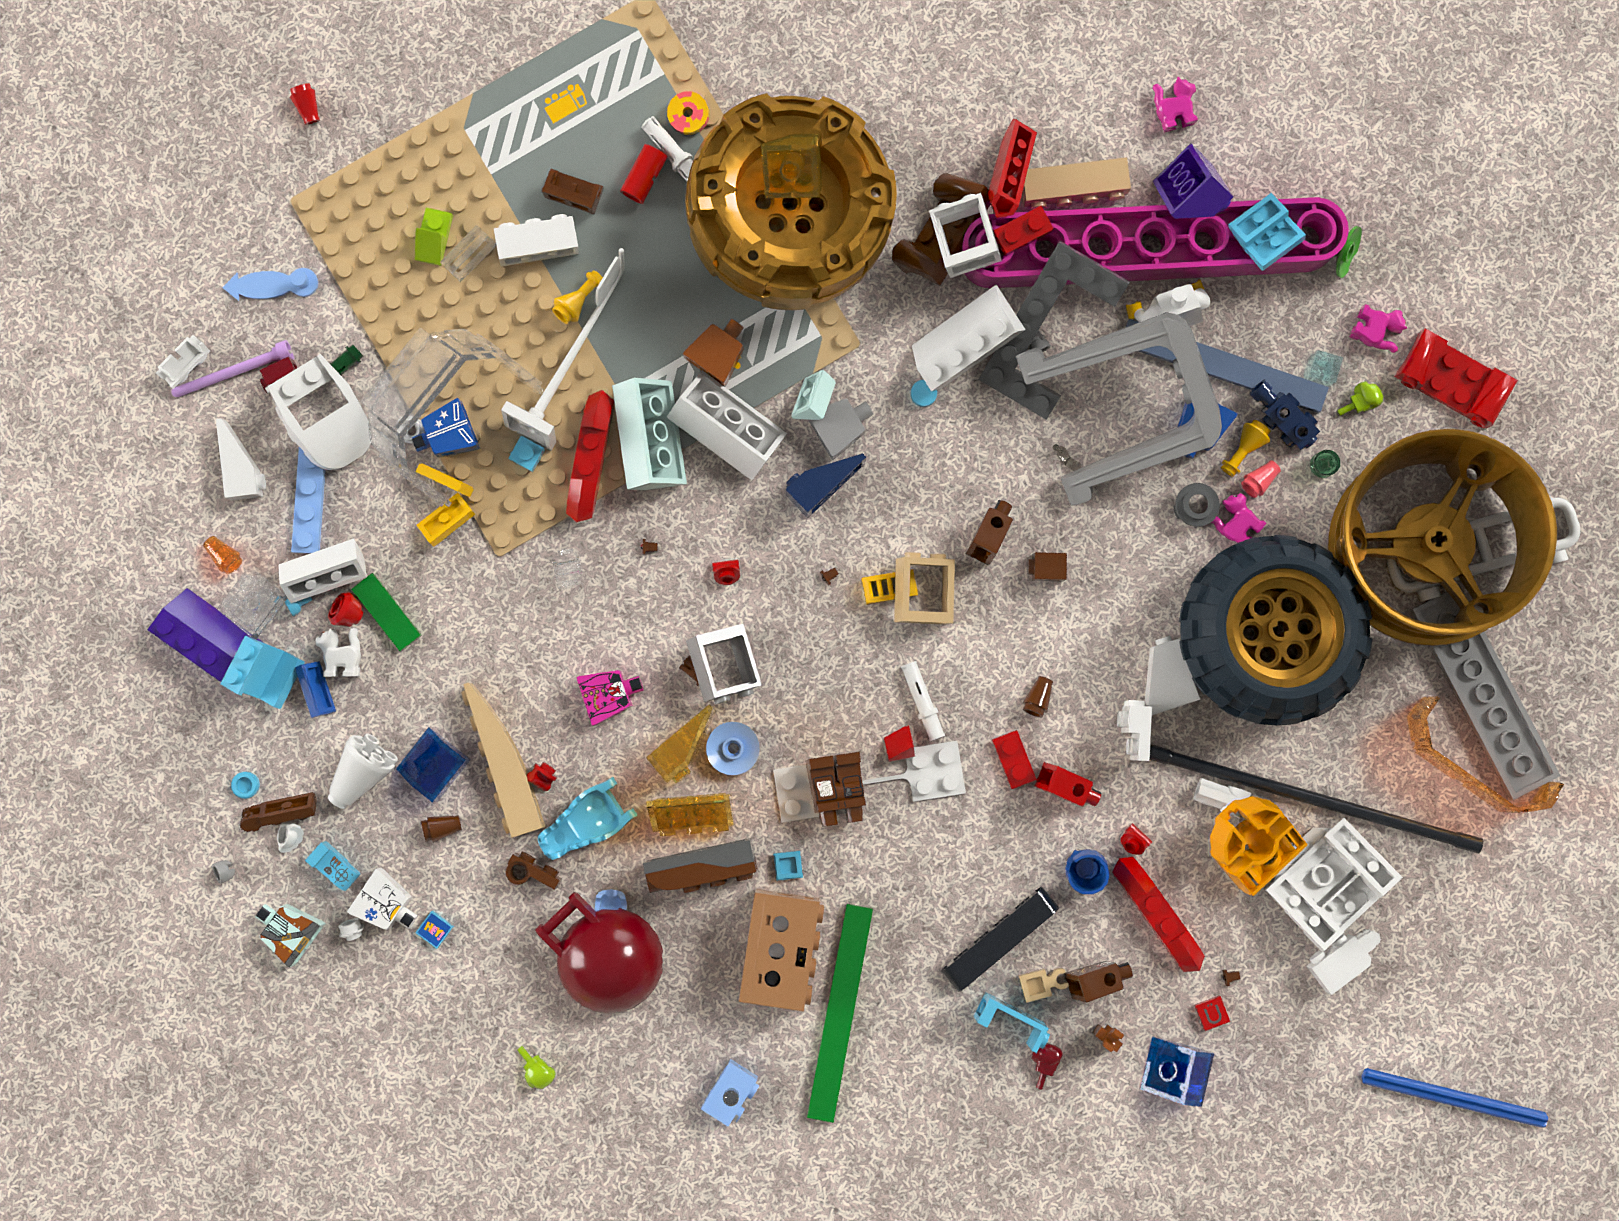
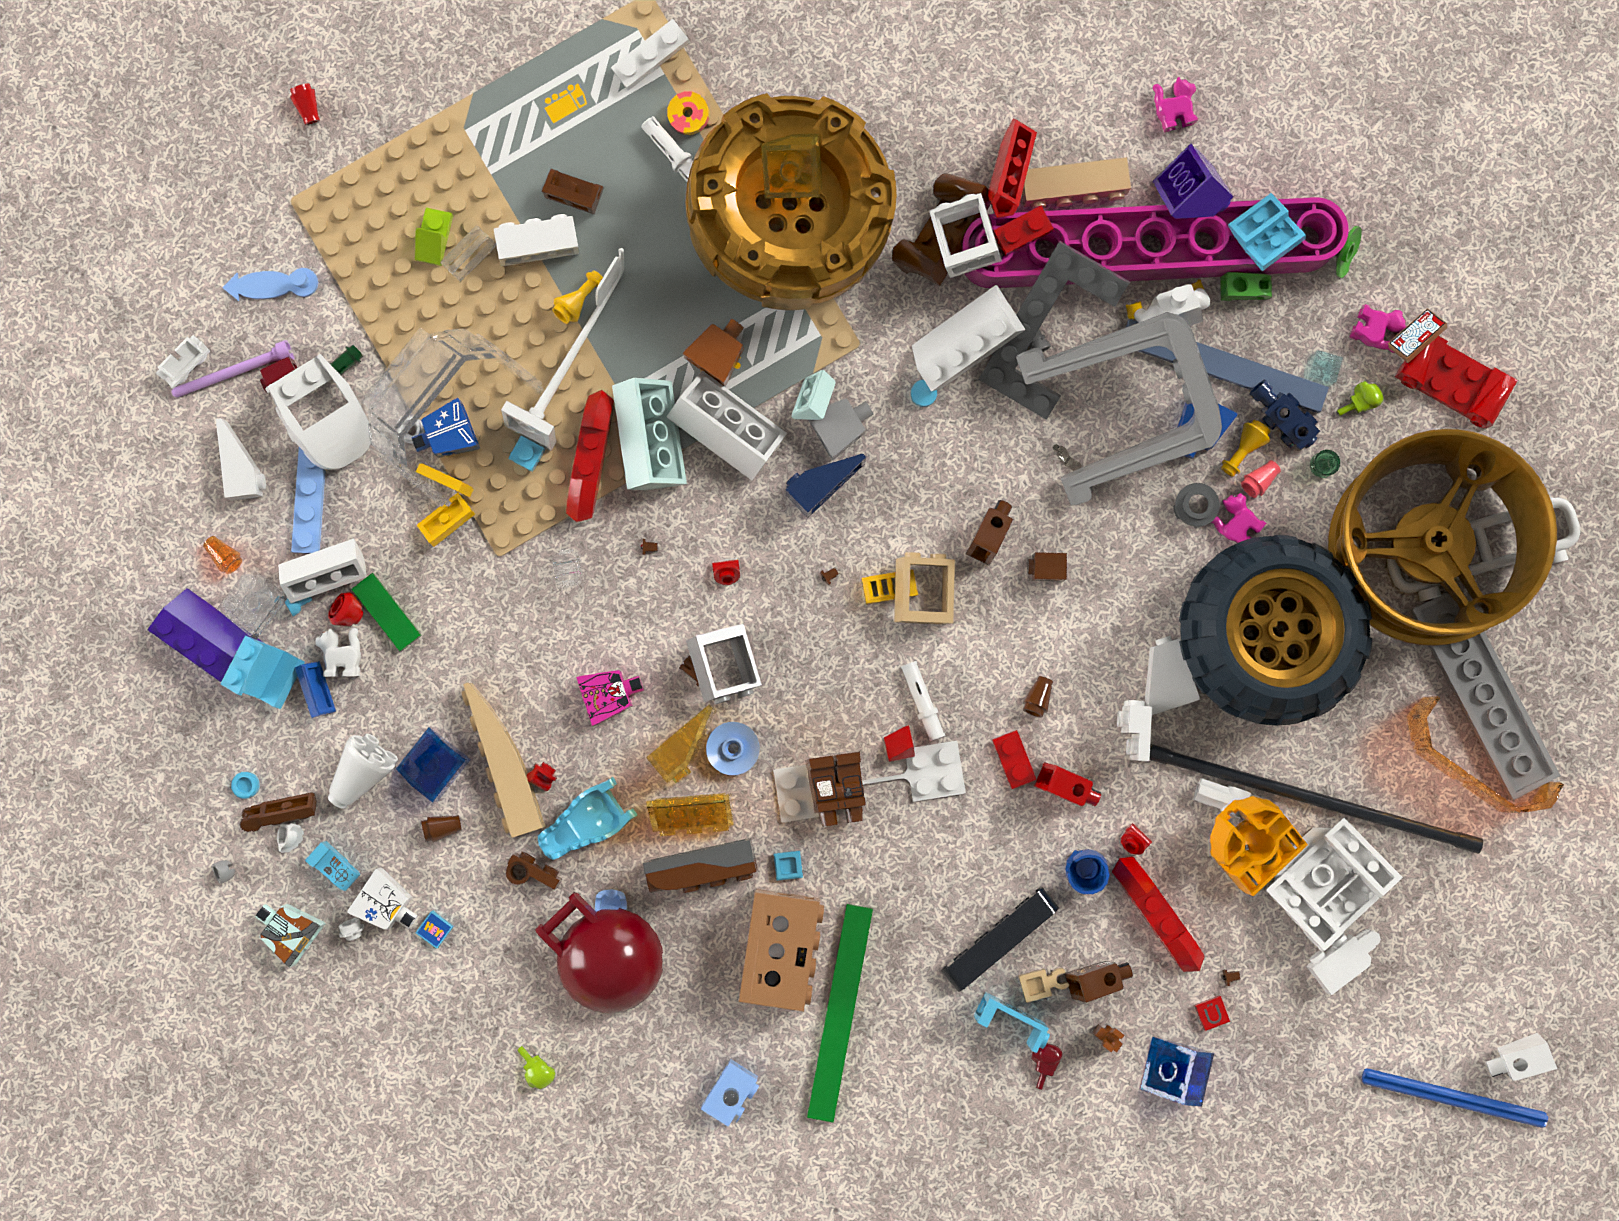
red pin [620,144,668,204] -> none
none -> white plate [611,19,690,90]
none -> bright green leg [1220,272,1272,301]
none -> tile [1388,308,1448,363]
none -> white torso [1486,1033,1557,1081]

